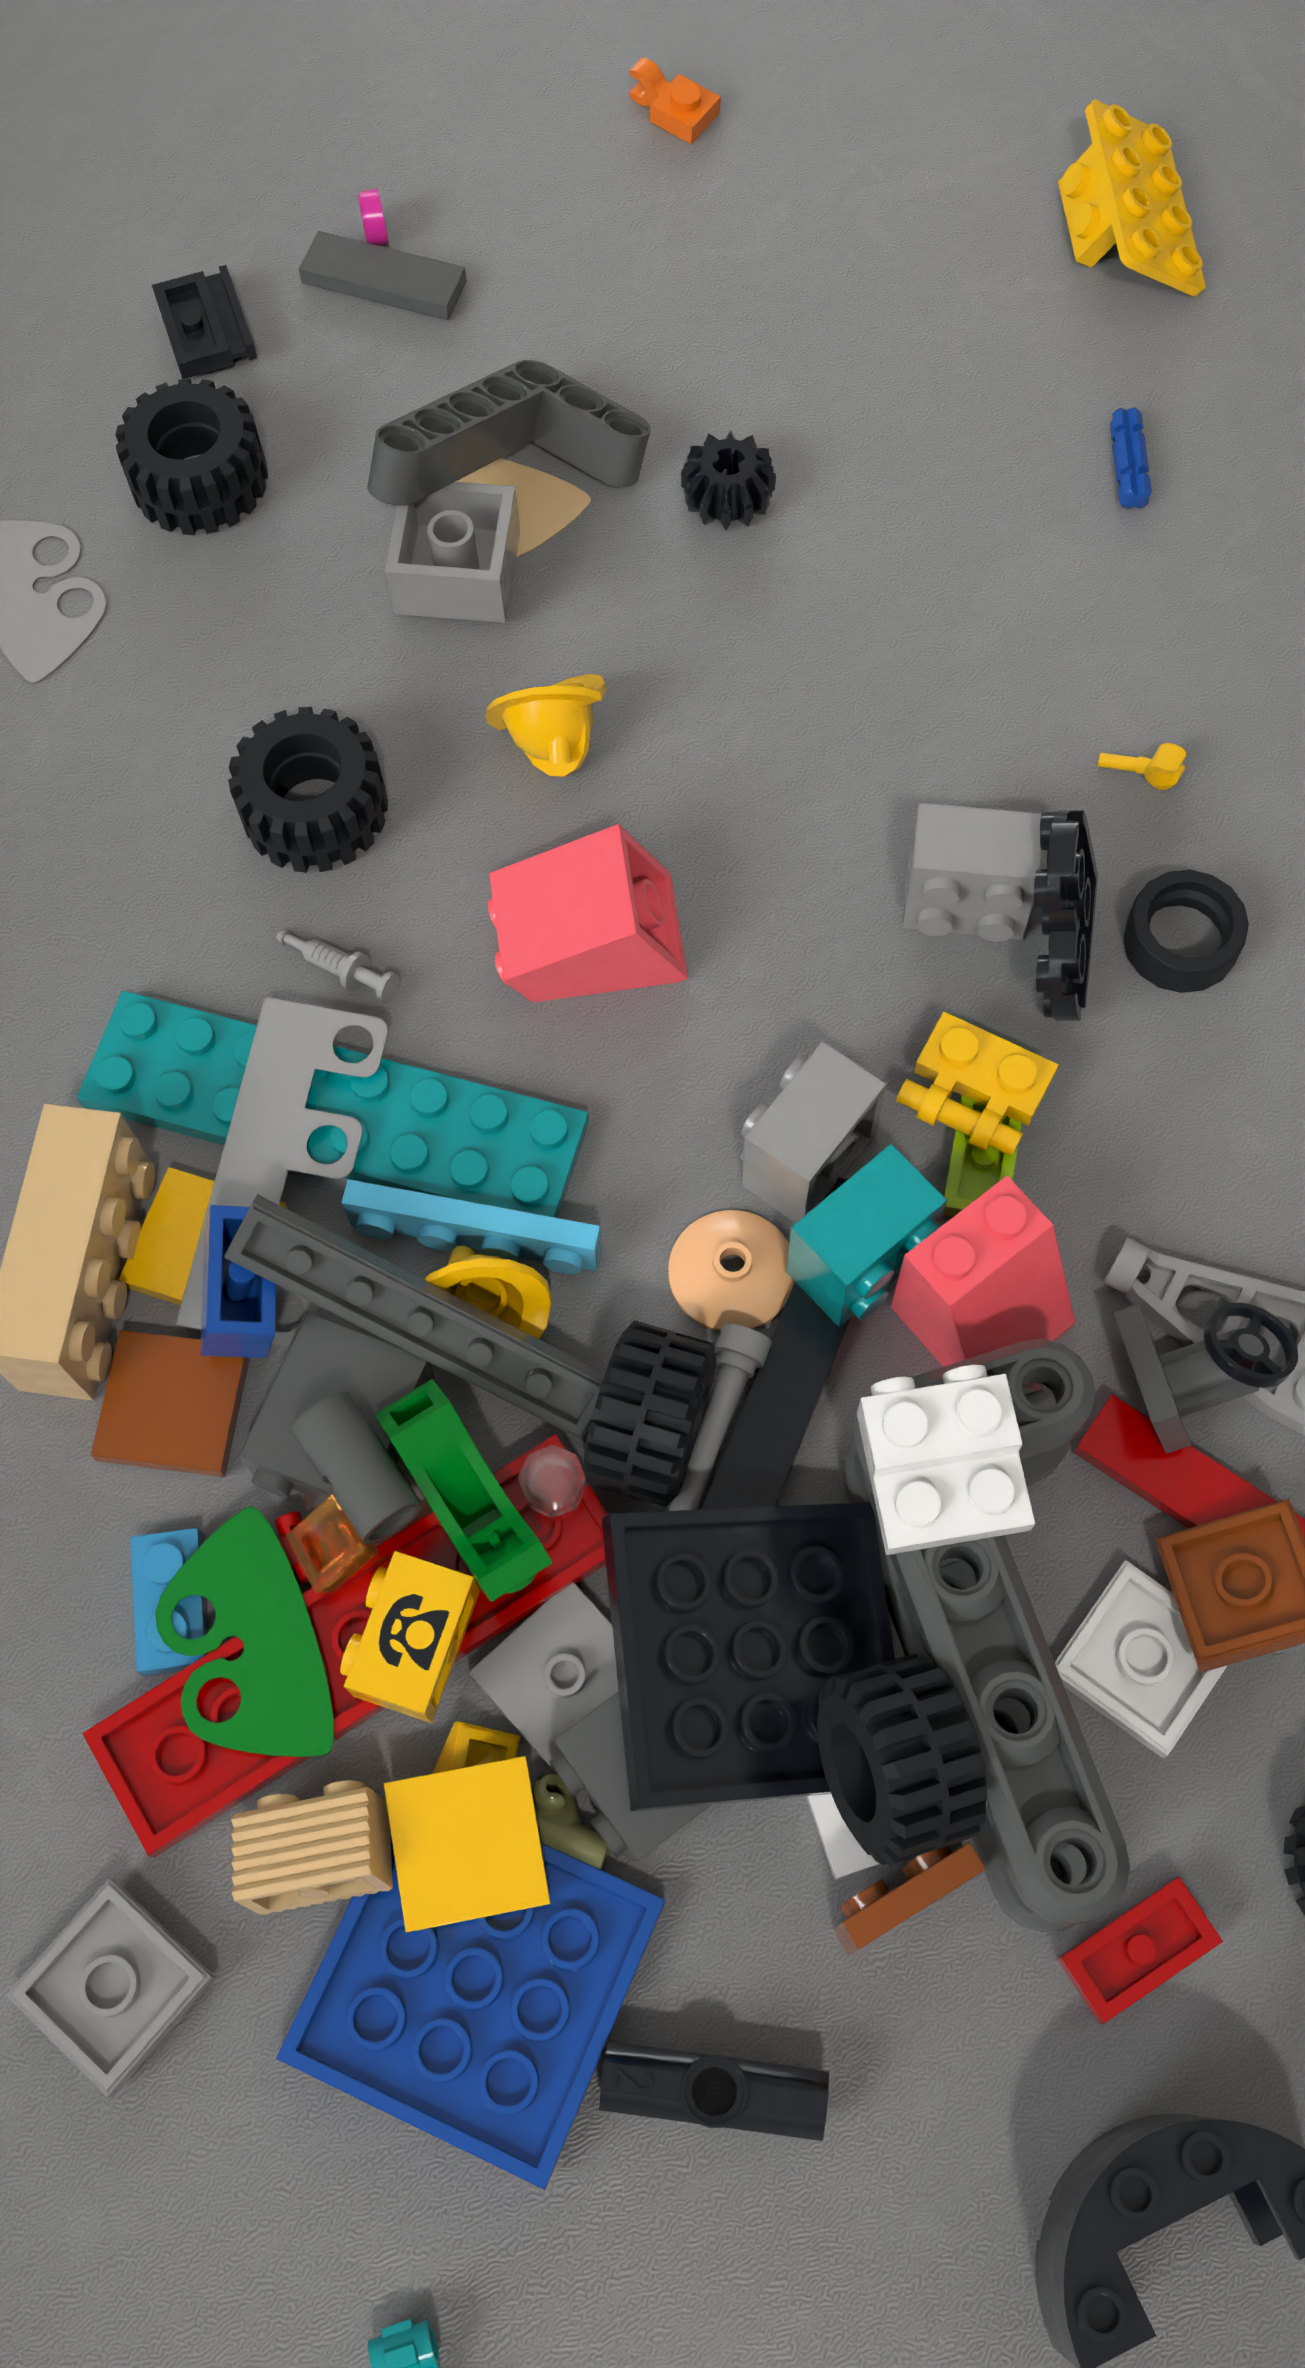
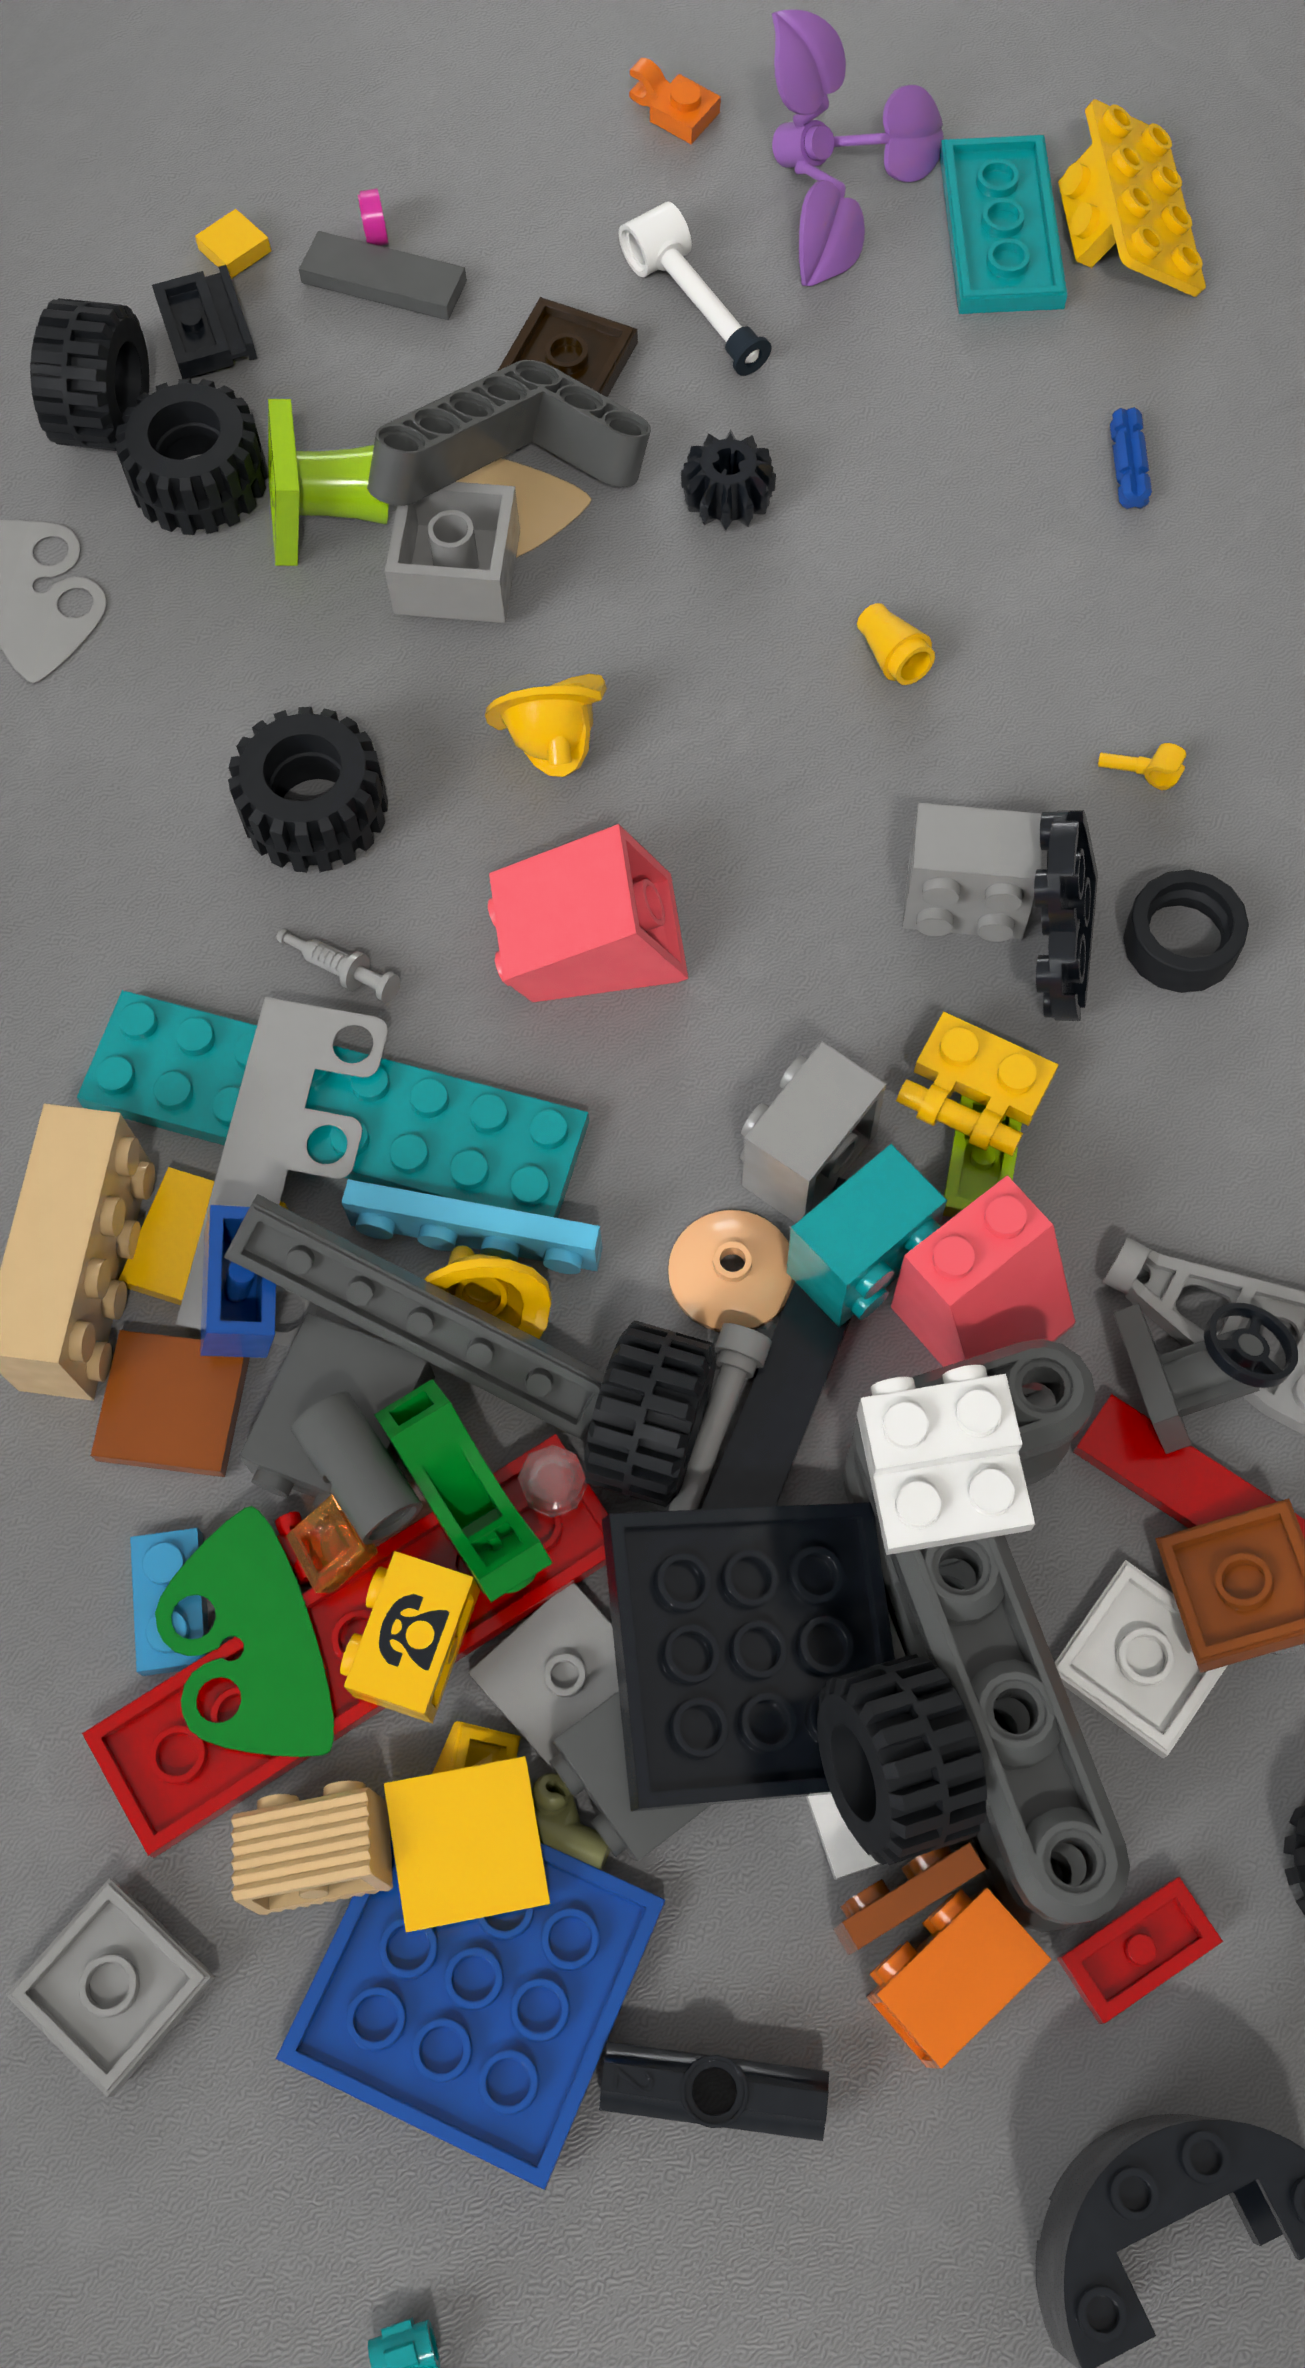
none -> black tyre [30,298,150,451]
none -> yellow tile [195,209,271,279]
none -> lime plant [268,399,389,566]
none -> dark brown tile [497,297,638,397]
none -> white piece [618,202,772,376]
none -> medium lavender plant [772,9,944,286]
none -> yellow cone [857,603,935,685]
none -> orange piece [866,1888,1052,2069]
none -> teal tile [940,135,1067,314]

